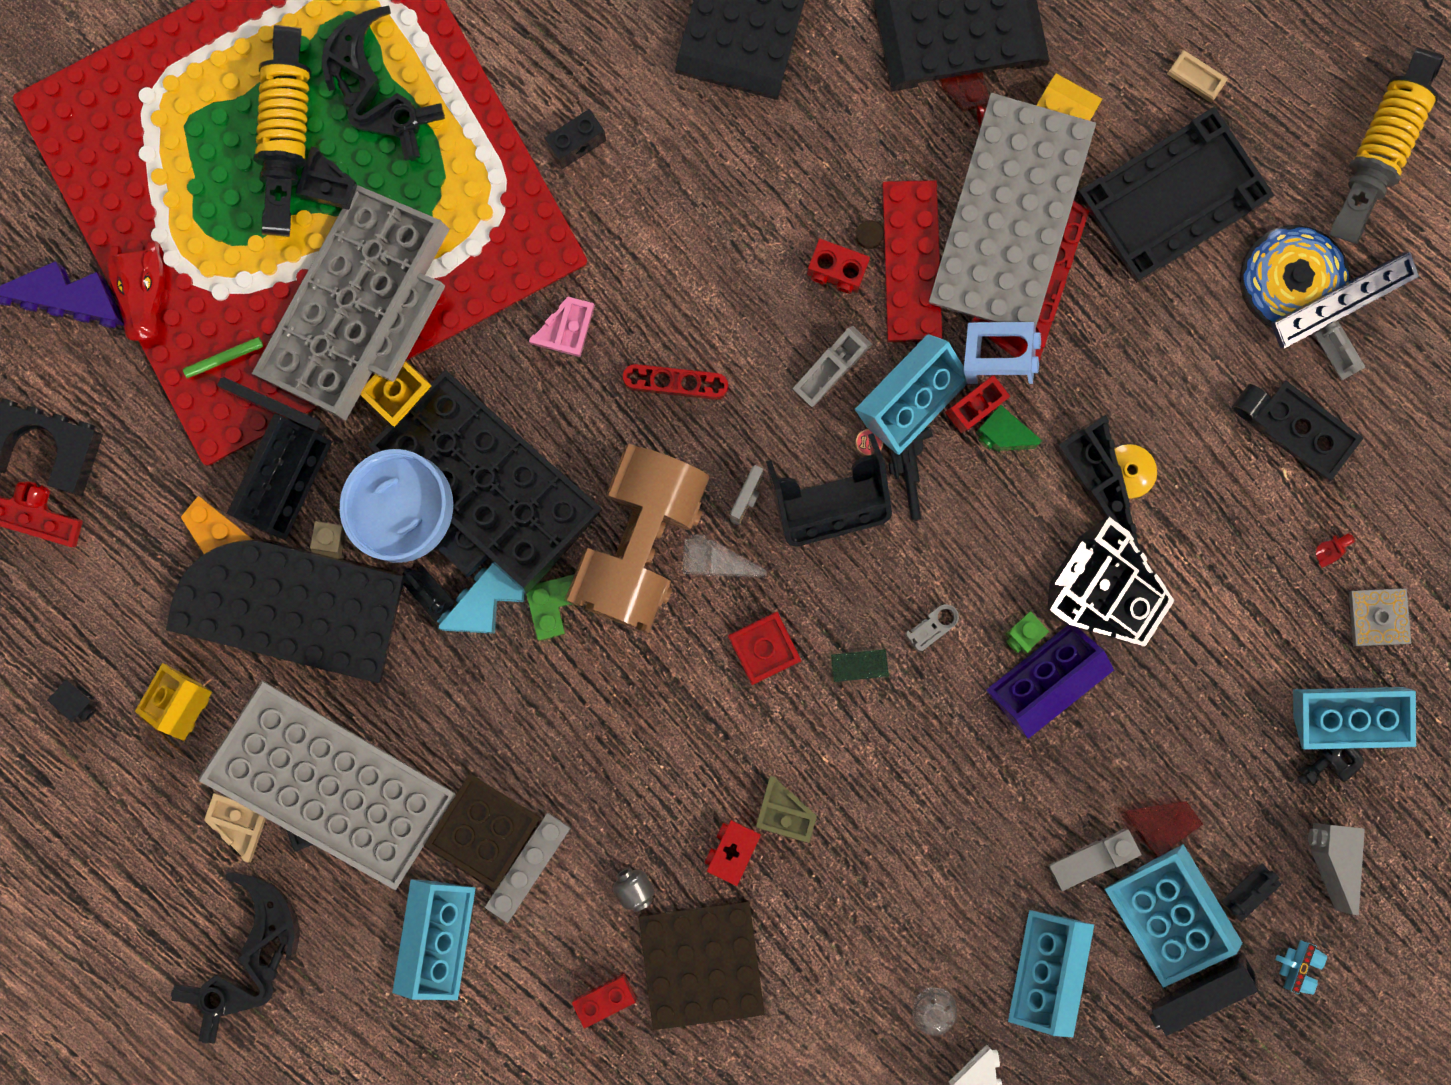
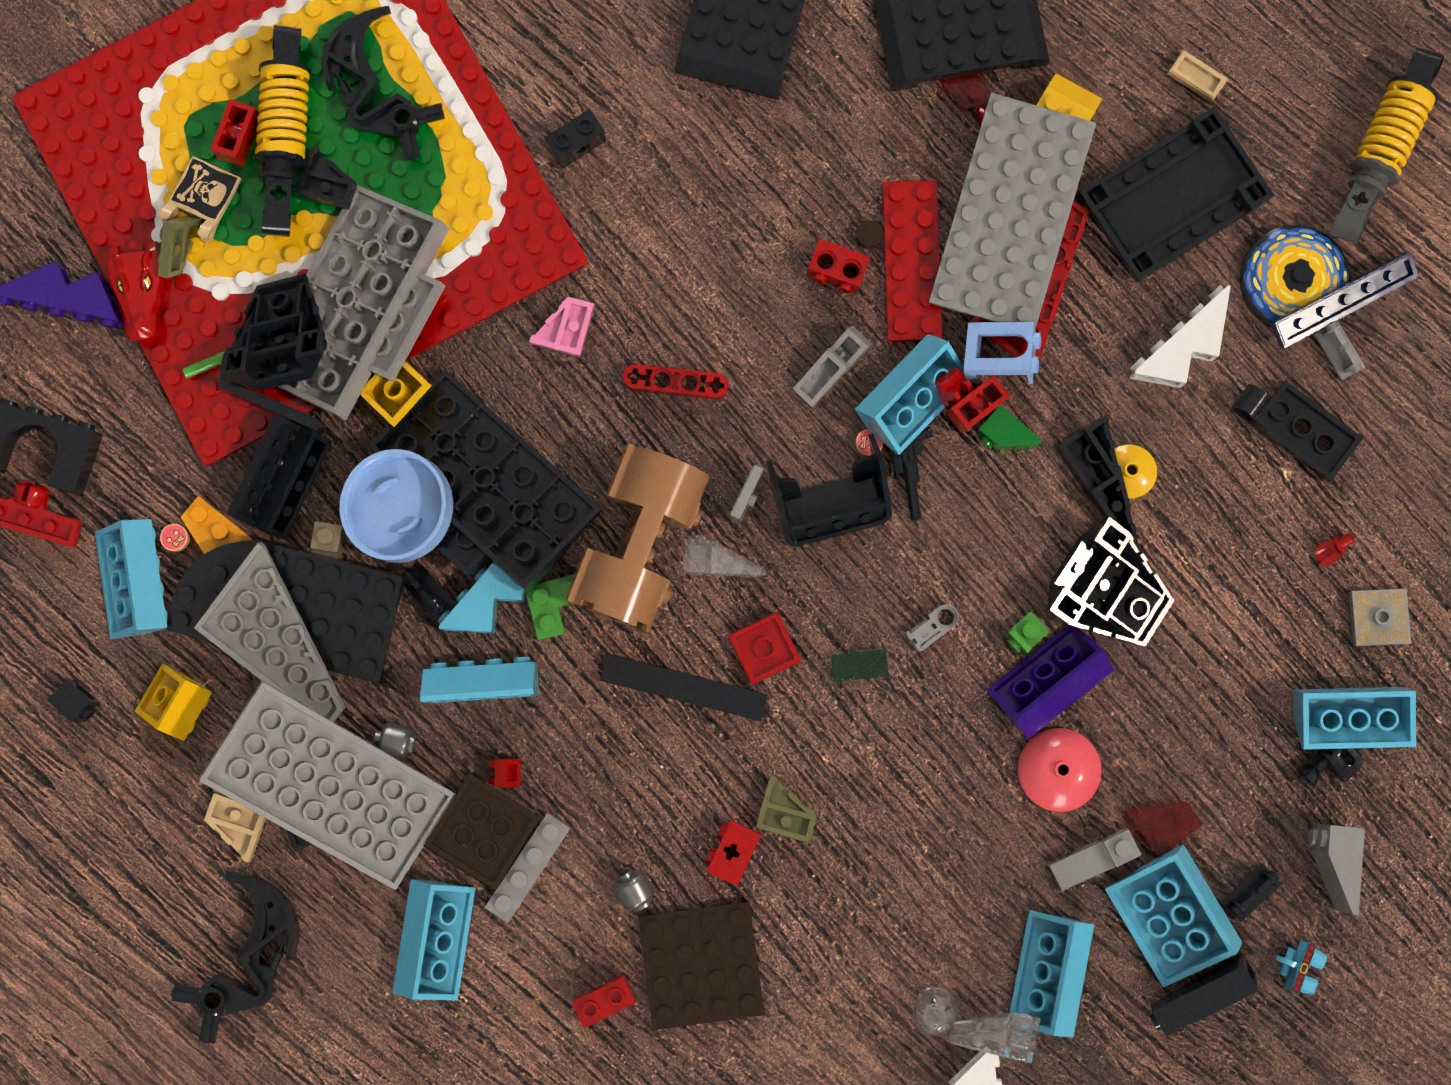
none -> medium azure slope [95,519,168,639]
none -> olive wing [157,216,201,278]
none -> flag [158,156,242,243]
none -> tile [160,524,190,552]
none -> light grey wing [194,542,346,722]
none -> red brick [210,99,259,167]
none -> black wedge [220,273,325,390]
none -> flat silver head [373,723,416,762]
none -> medium azure slope [420,657,539,703]
none -> red tile [488,759,521,787]
none -> black tile [600,654,768,722]
none -> red tile [934,367,974,407]
none -> clear slope [947,1012,1041,1064]
none -> coral dish [1017,728,1101,812]
none -> white slope [1129,285,1231,388]

